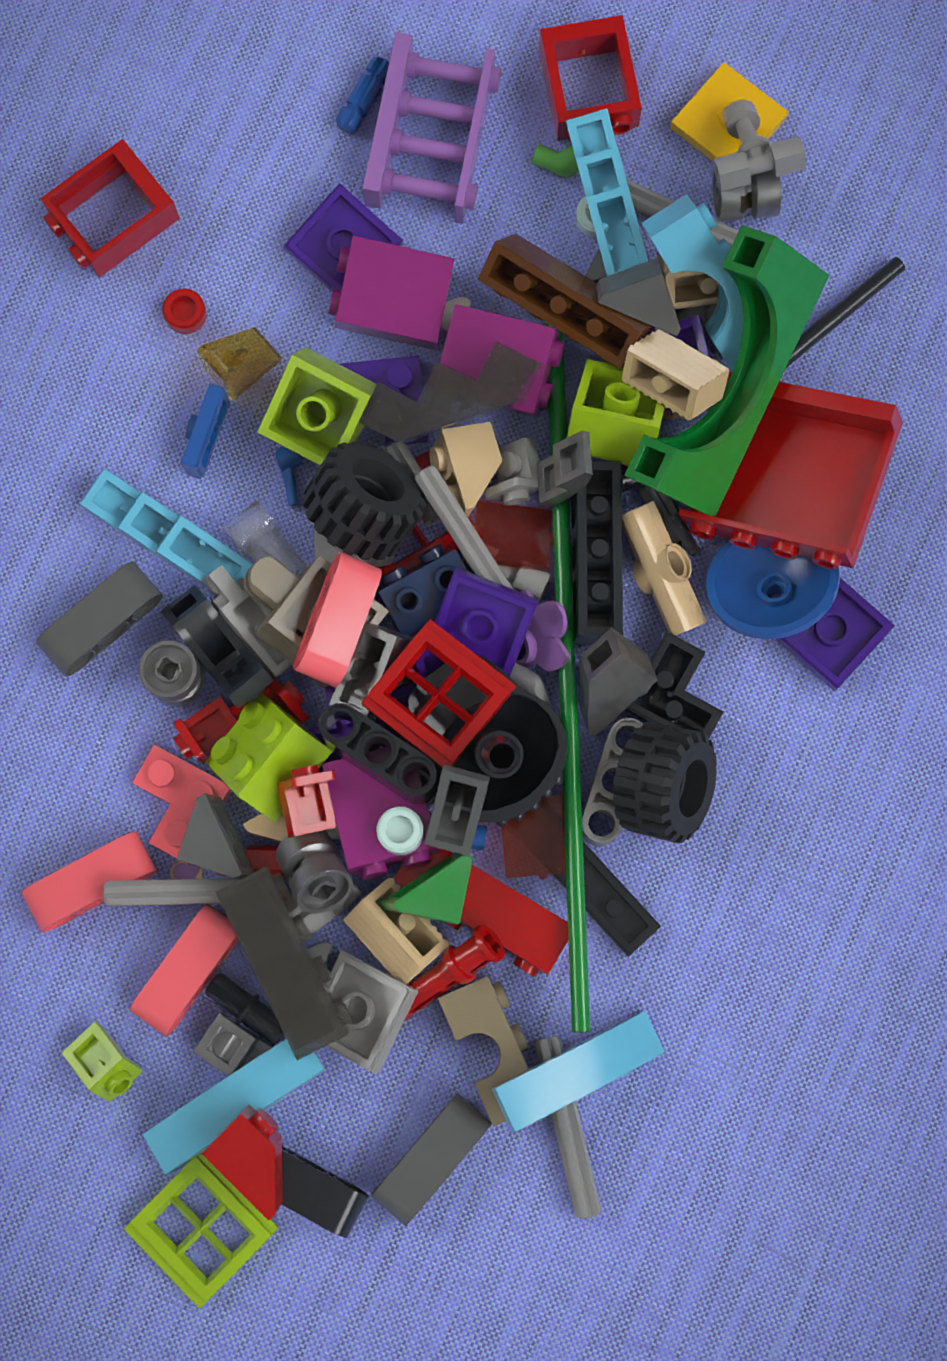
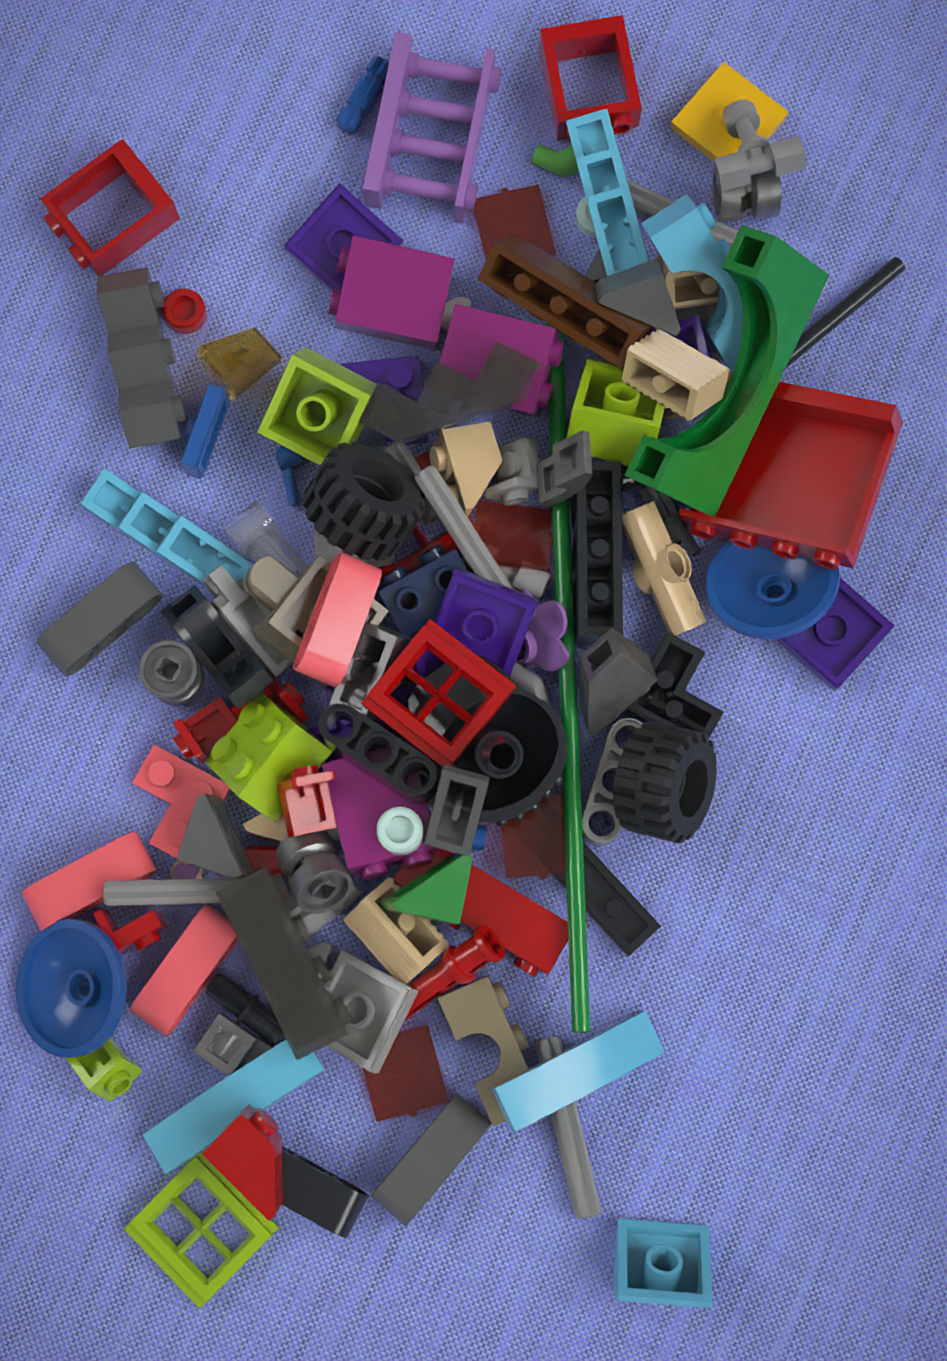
none -> blue dish [16,919,126,1058]
none -> red bracket [93,908,168,954]
none -> dark grey brick [97,267,187,449]
none -> clear red piece [362,1024,449,1122]
none -> clear red piece [473,184,556,260]
none -> medium azure slope [613,1218,713,1308]

